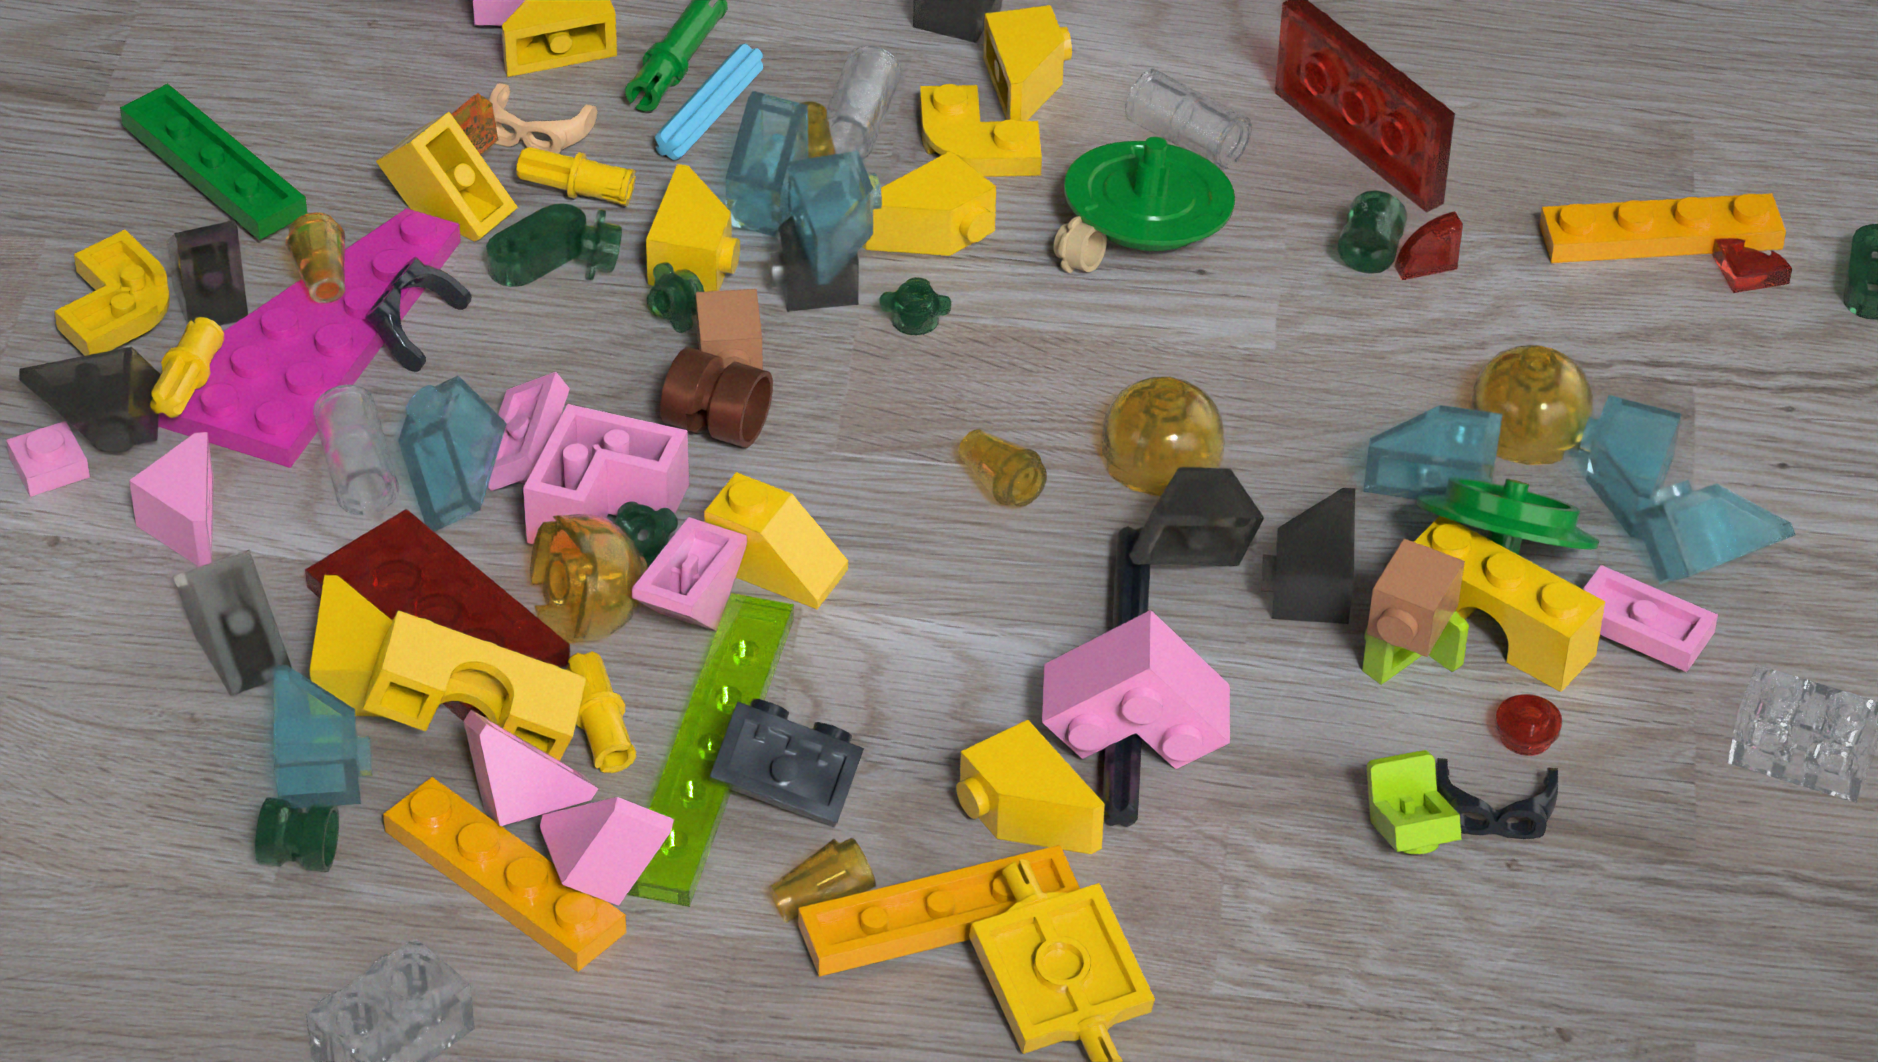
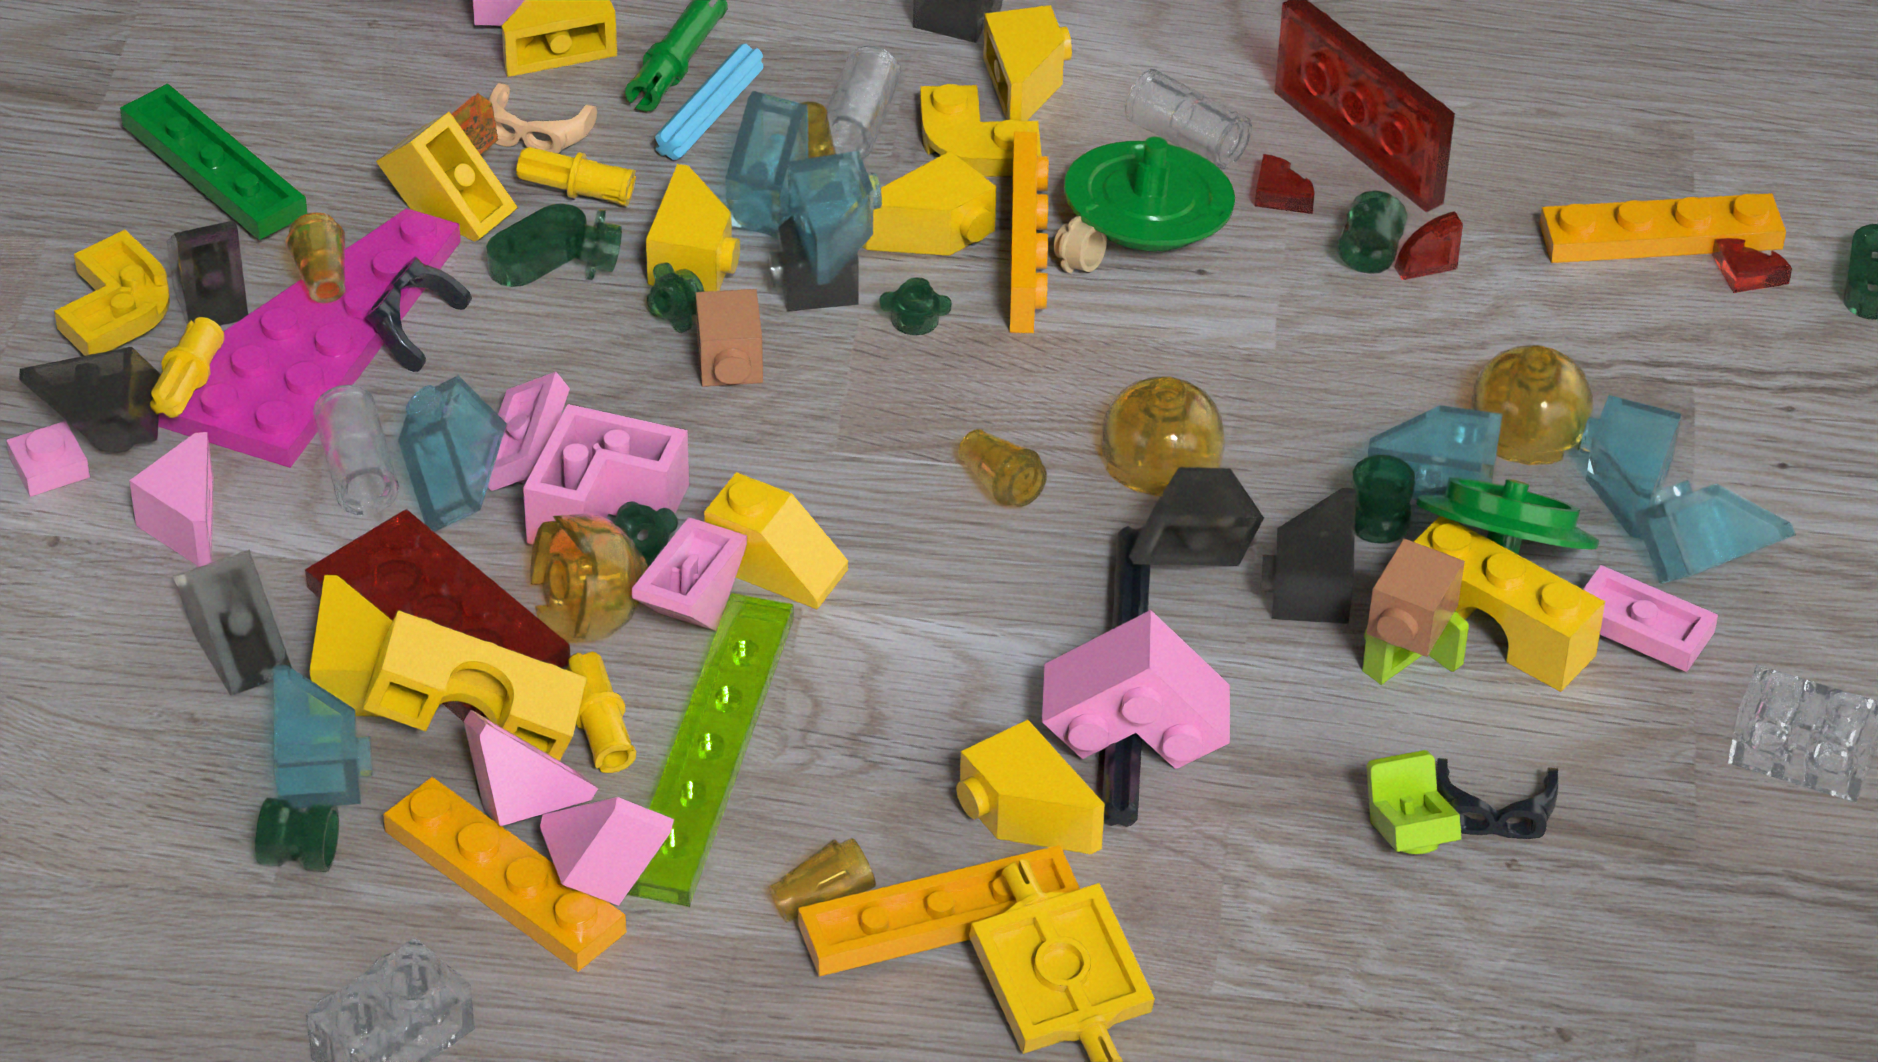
copper wheel [660,347,773,448] -> none
black bracket [708,699,864,827] -> none
clear red plate [1495,694,1562,756] -> none
none -> light orange plate [1010,131,1049,333]
none -> clear red tile [1255,154,1315,214]
none -> clear green wheel [1348,455,1415,544]

